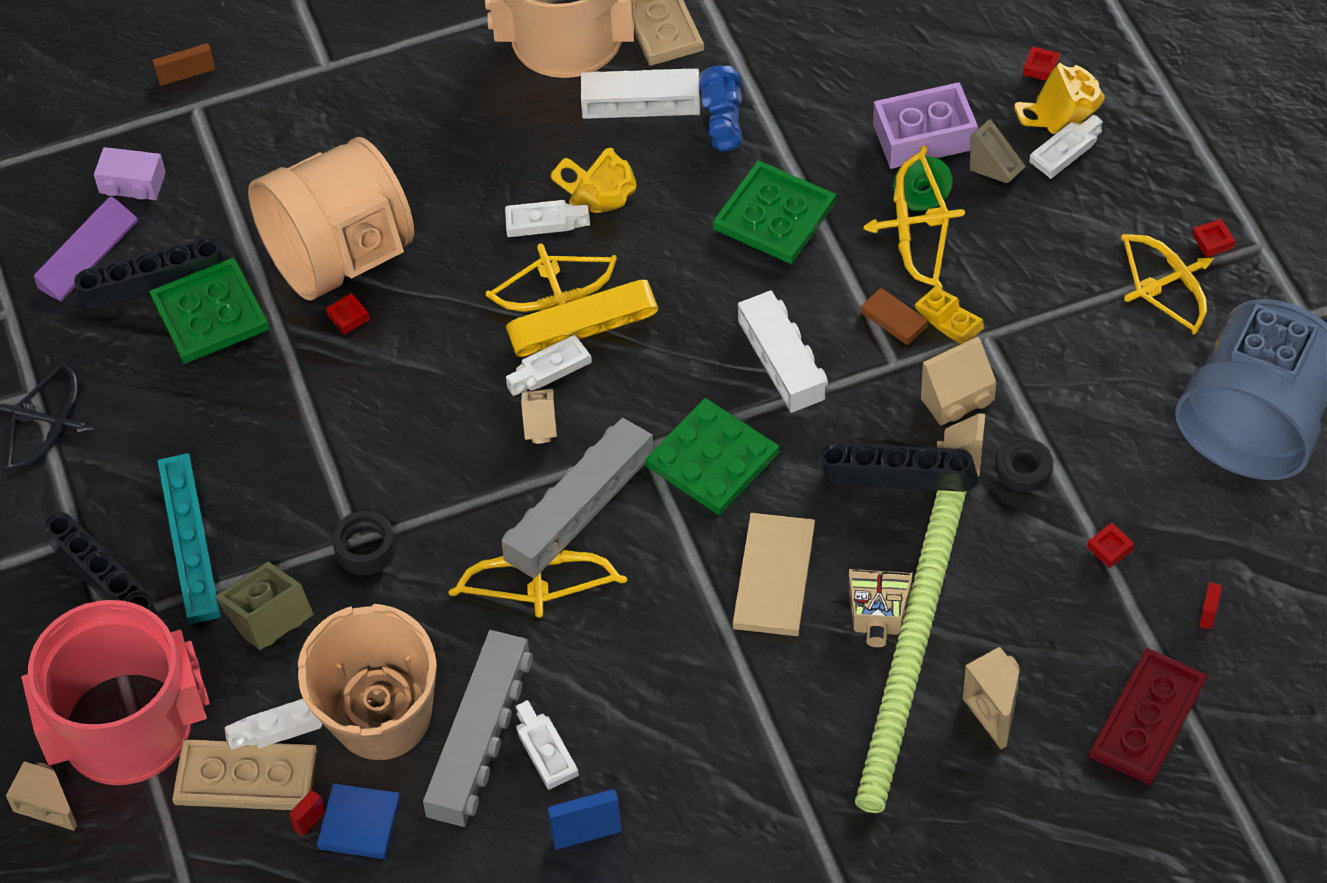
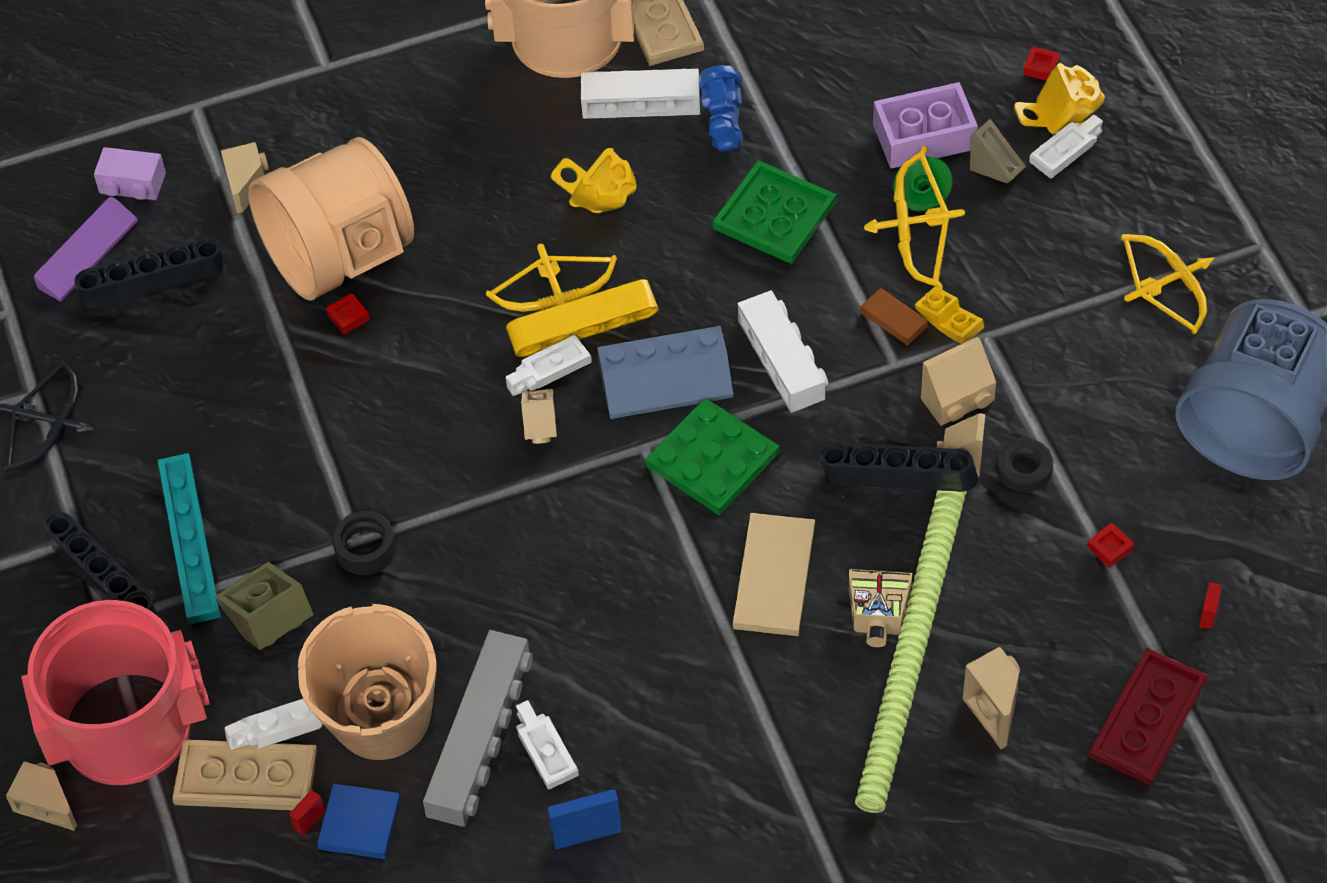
green plate [149,258,270,364] -> none
dark orange tile [153,43,215,86] -> none
yellow piece [448,550,627,618] -> none
light grey brick [502,417,654,579] -> none
white hinge [505,200,590,237] -> none
red plate [1192,219,1235,258] -> none
none -> tan slope [221,142,269,213]
none -> sand blue slope [597,326,733,419]

